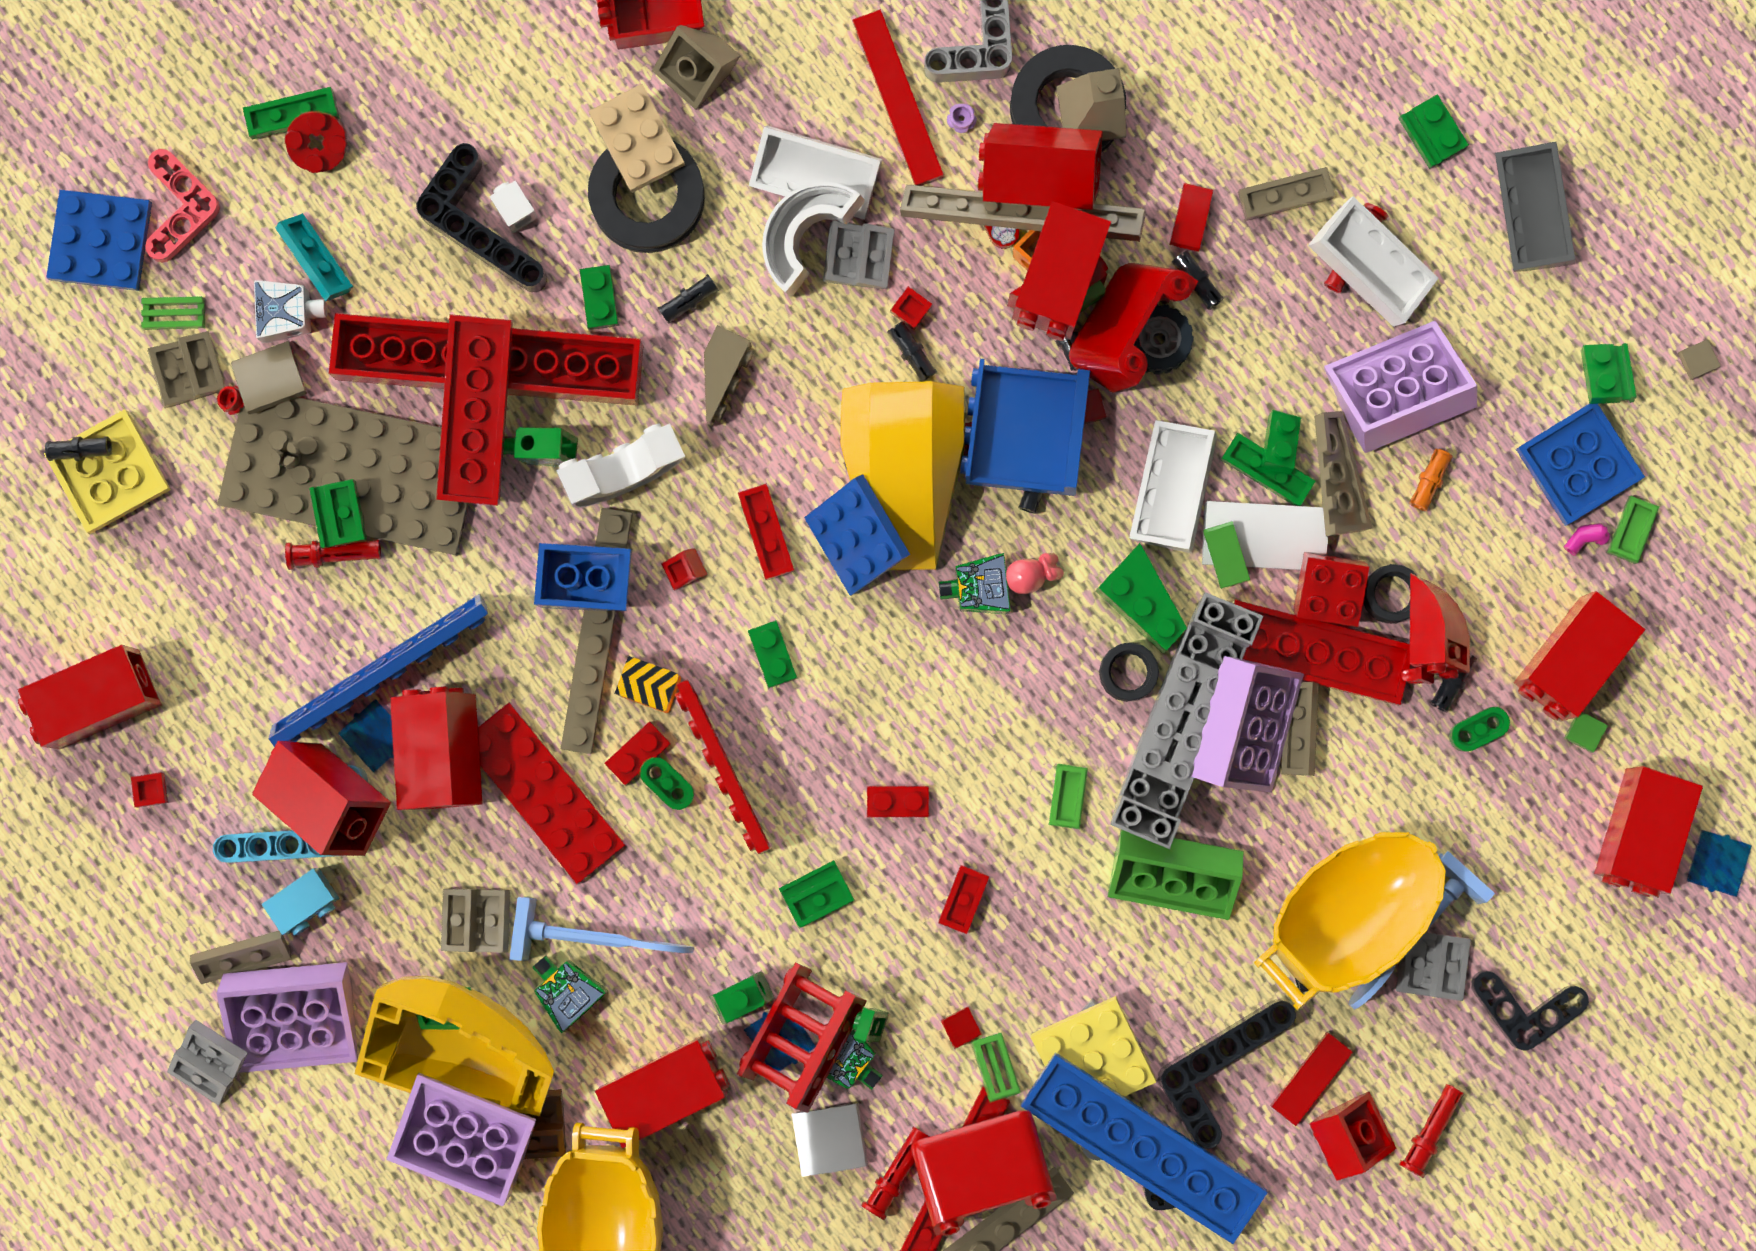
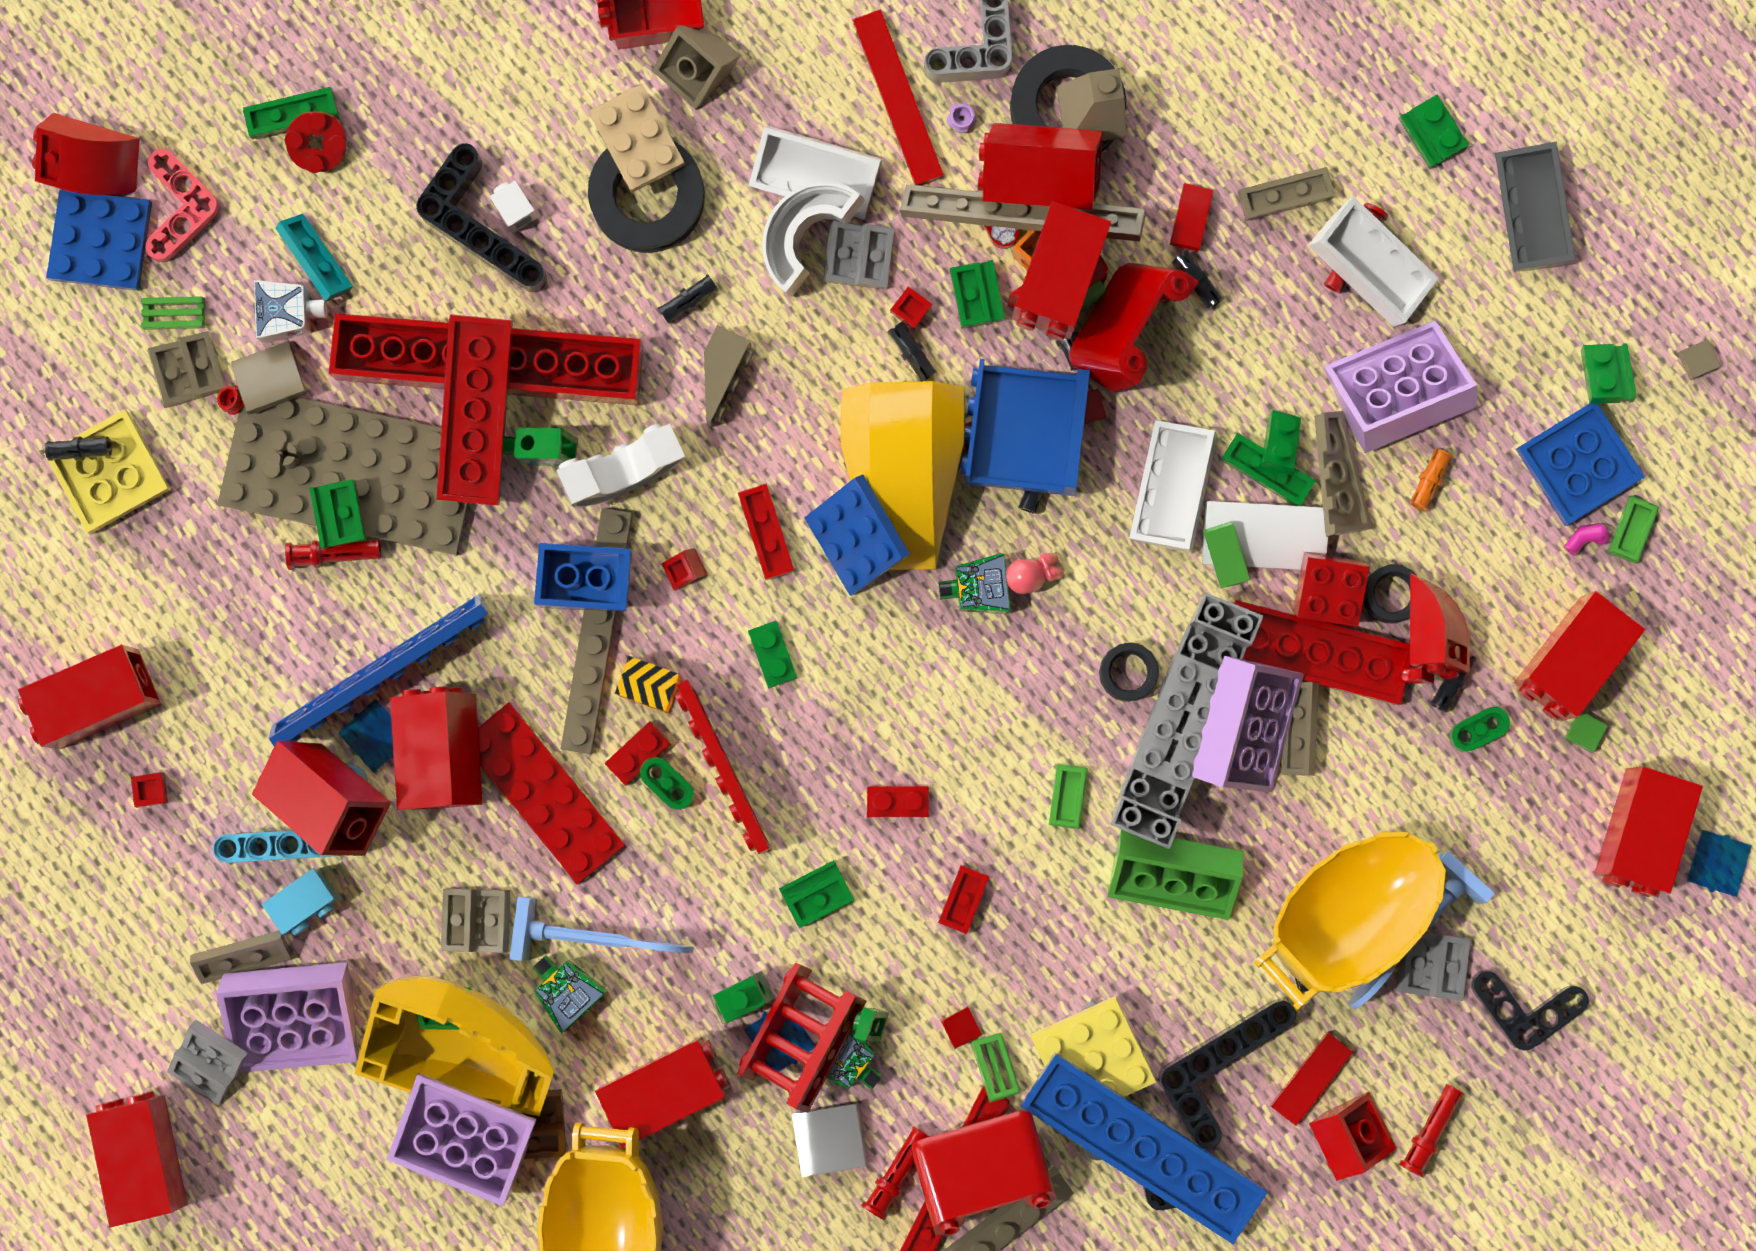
green plate [579,265,619,330] -> none
green wedge [1095,543,1187,653] -> none
wheel [1133,304,1194,375] -> none
none -> red piece [32,113,140,196]
none -> red brick [86,1091,188,1228]
none -> green plate [949,260,1005,329]

